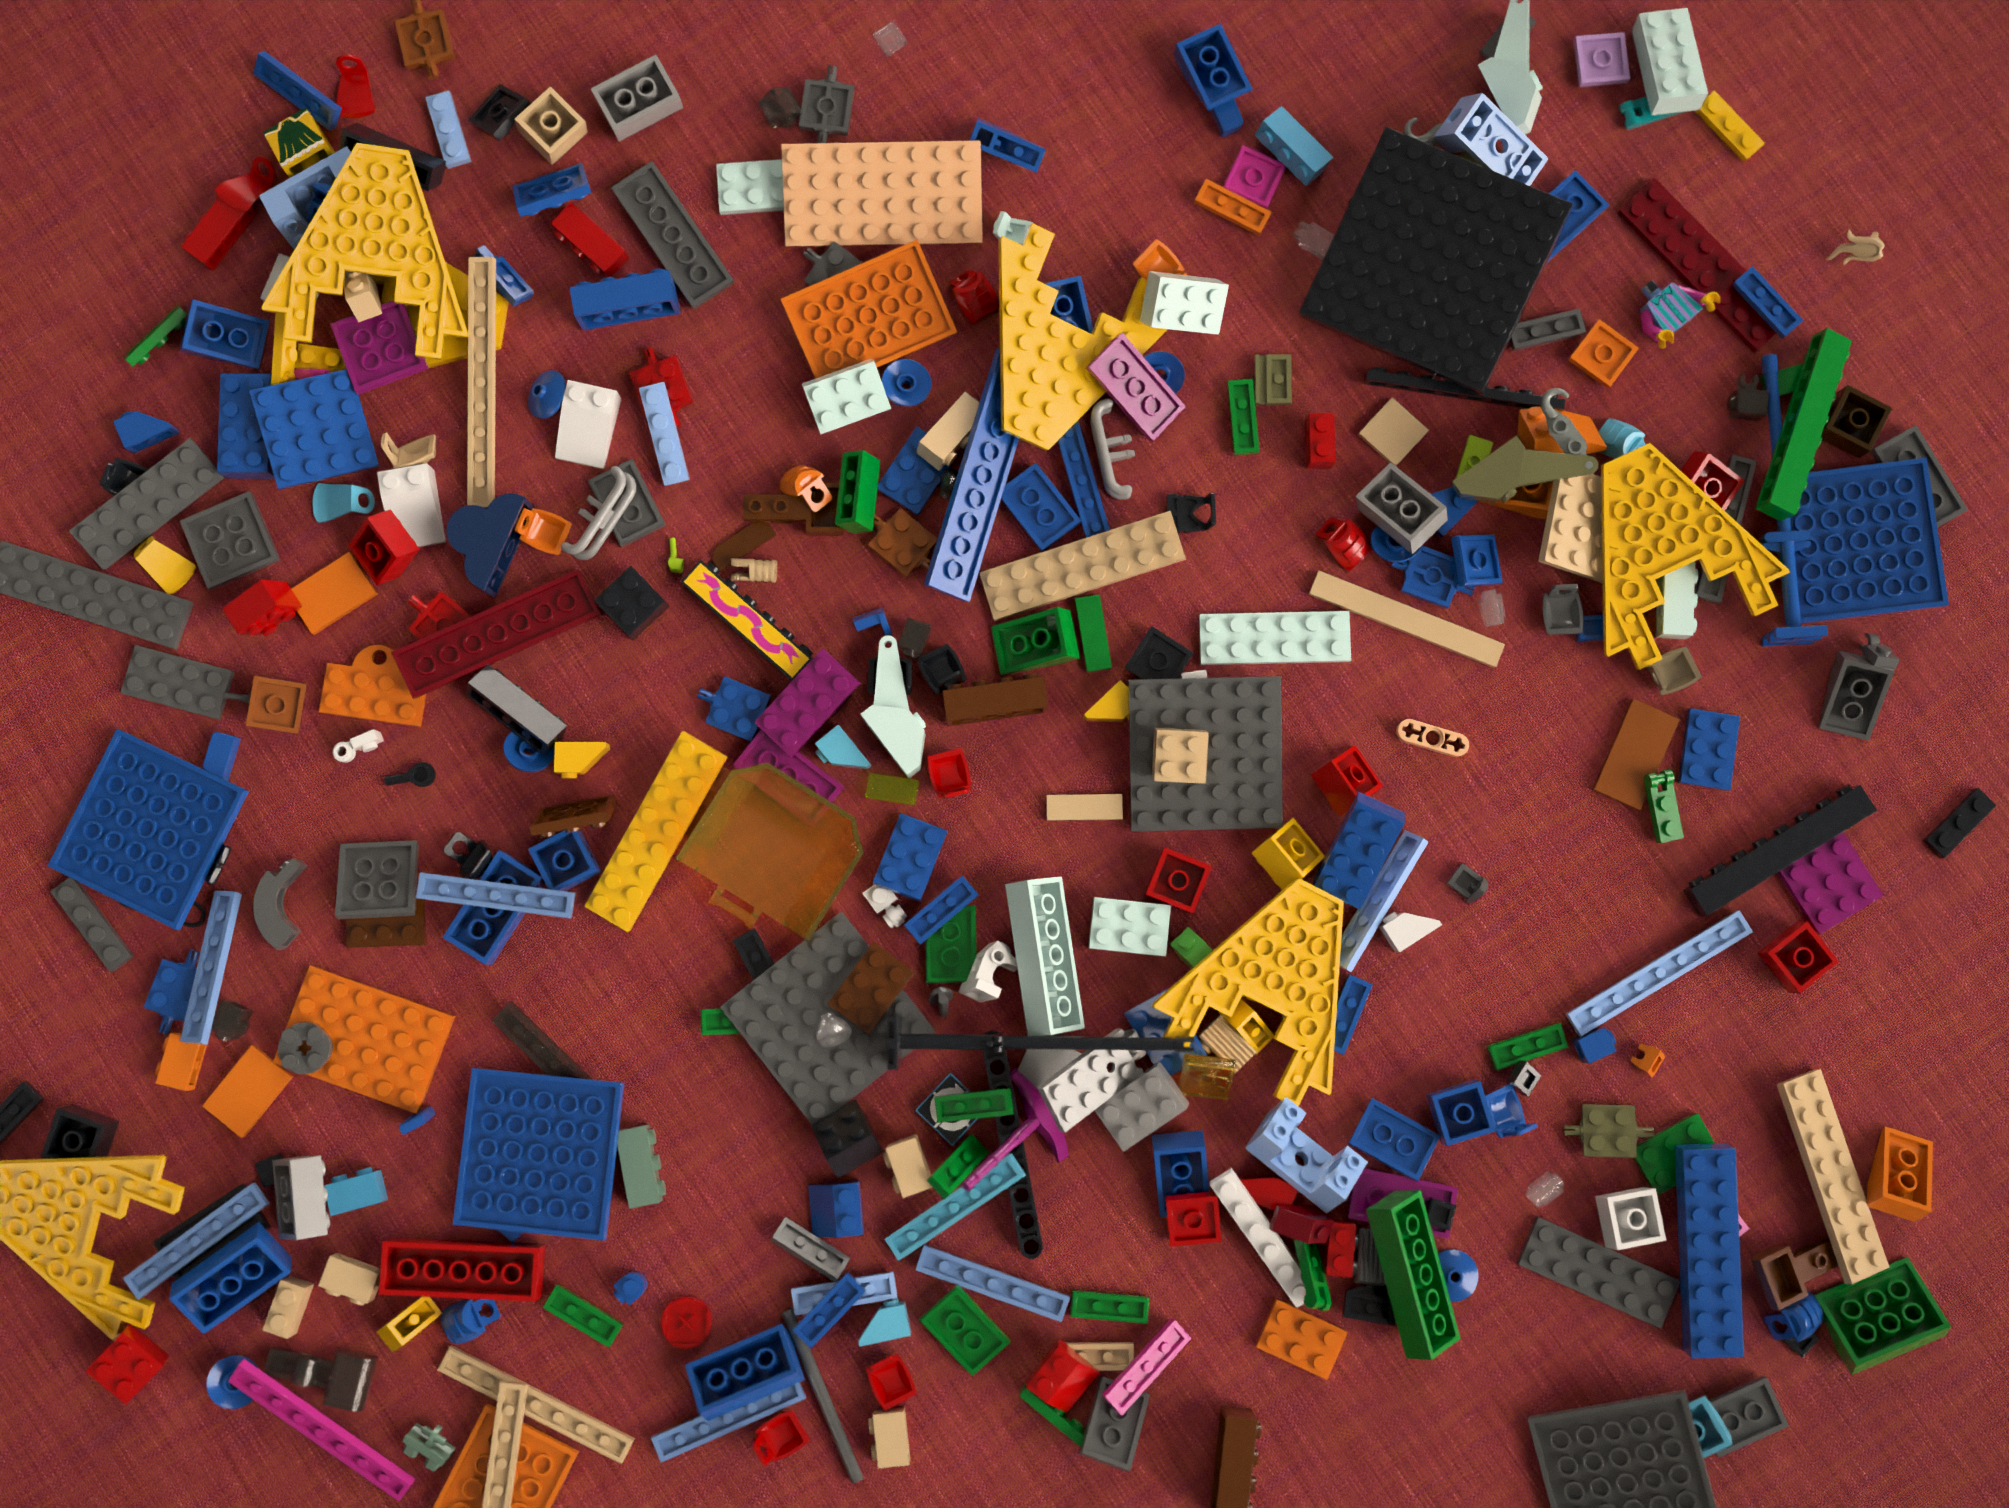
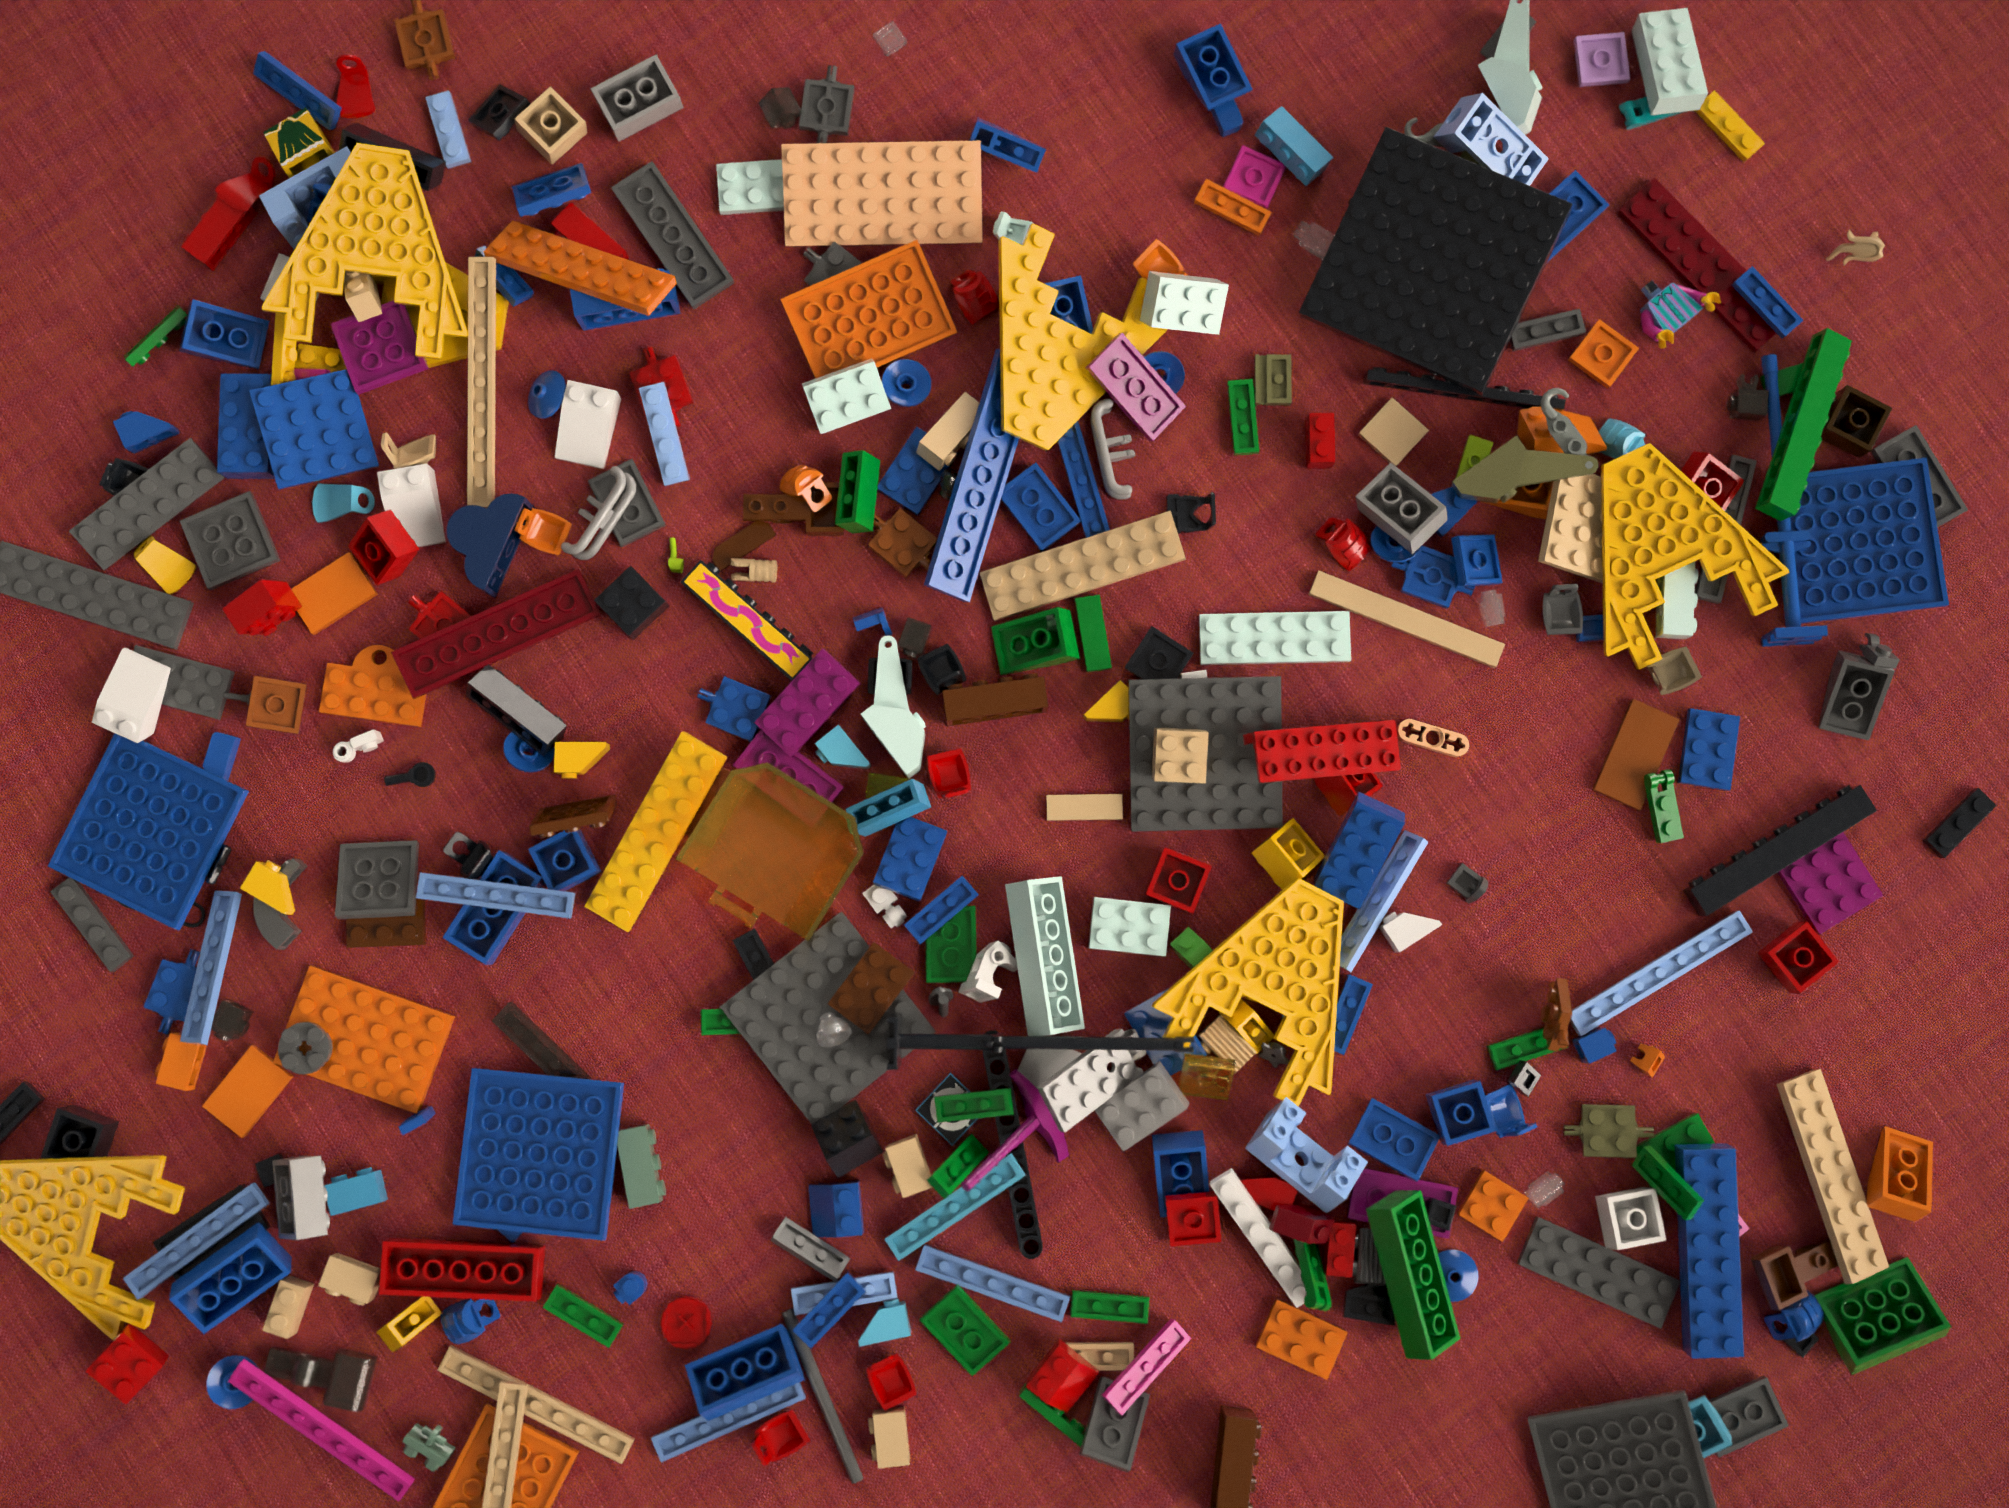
none -> white slope [92,648,171,743]
none -> yellow slope [240,860,295,915]
none -> orange plate [483,220,677,316]
none -> dark azure brick [846,779,931,837]
none -> red bracket [1243,720,1401,783]
none -> dark grey plate [1259,1042,1290,1068]
none -> orange plate [1457,1170,1529,1242]
none -> dark orange plate [1541,978,1572,1051]
none -> green plate [1632,1145,1704,1221]

